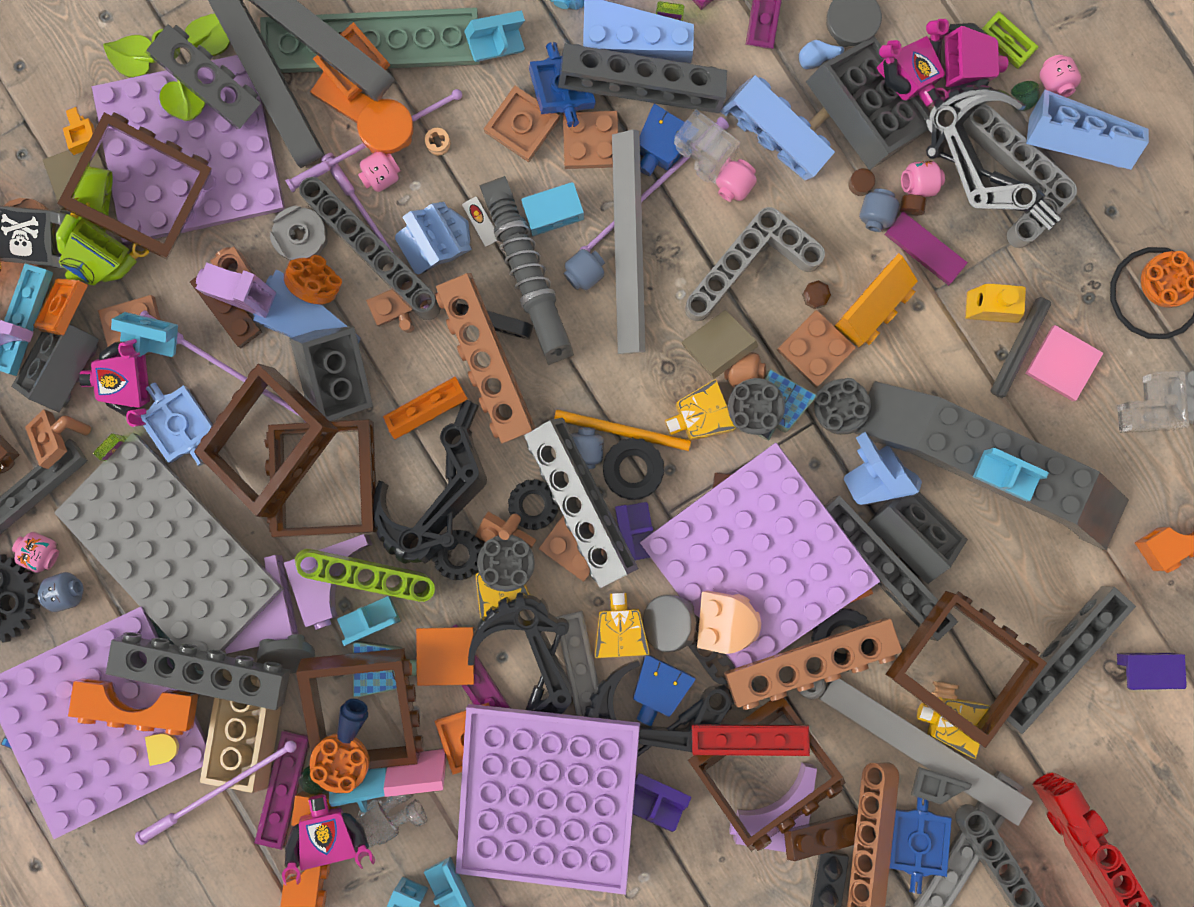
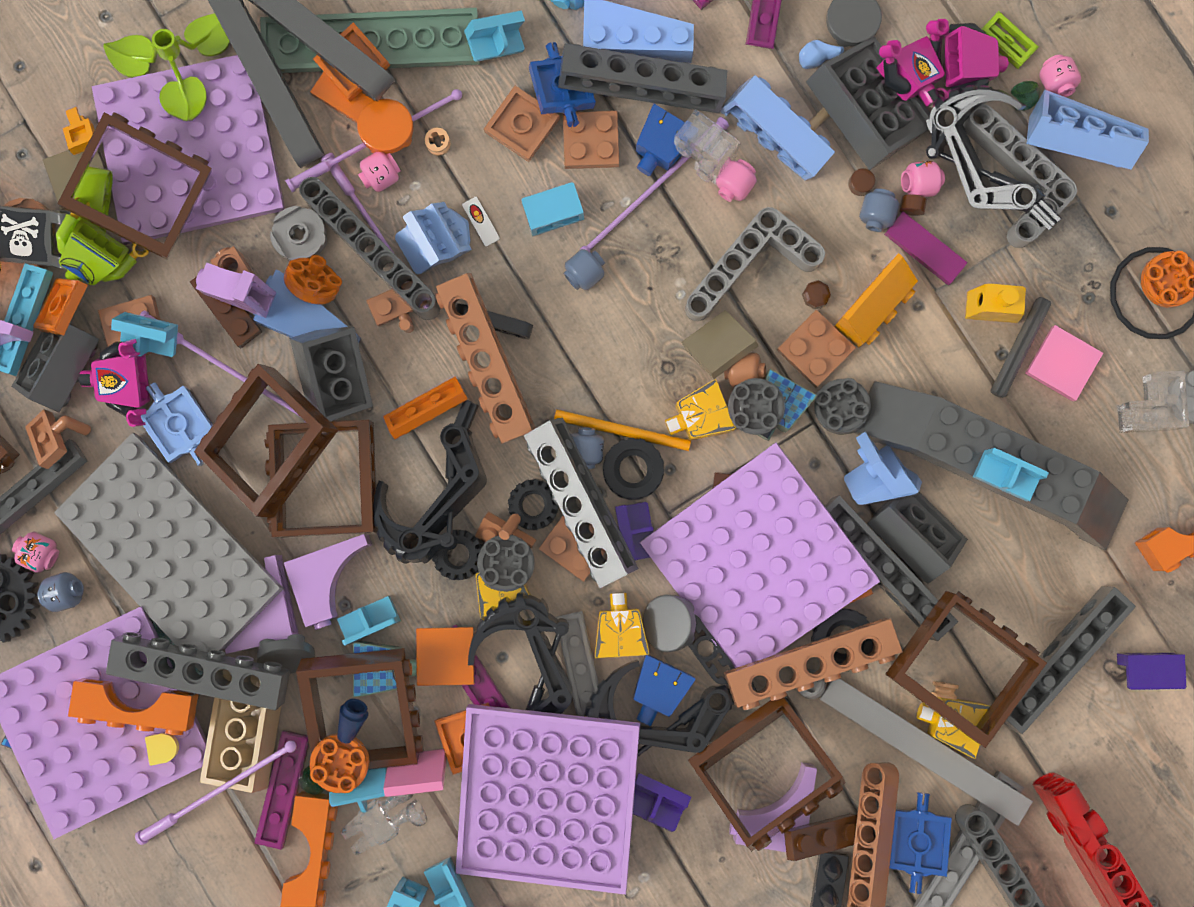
clear neon green tile [93,433,126,461] -> none
dark grey brick [145,24,261,129] -> none
torso [282,795,375,885] -> none
lime beam [295,549,435,602] -> none
dark grey piece [479,176,574,365] -> none
light grey tile [612,129,645,354] -> none
clear neon green tile [656,1,685,21] -> none
red tile [692,724,810,756] -> none
light nougat slope [697,590,761,654] -> none
dark grey tile [911,767,972,804] -> none

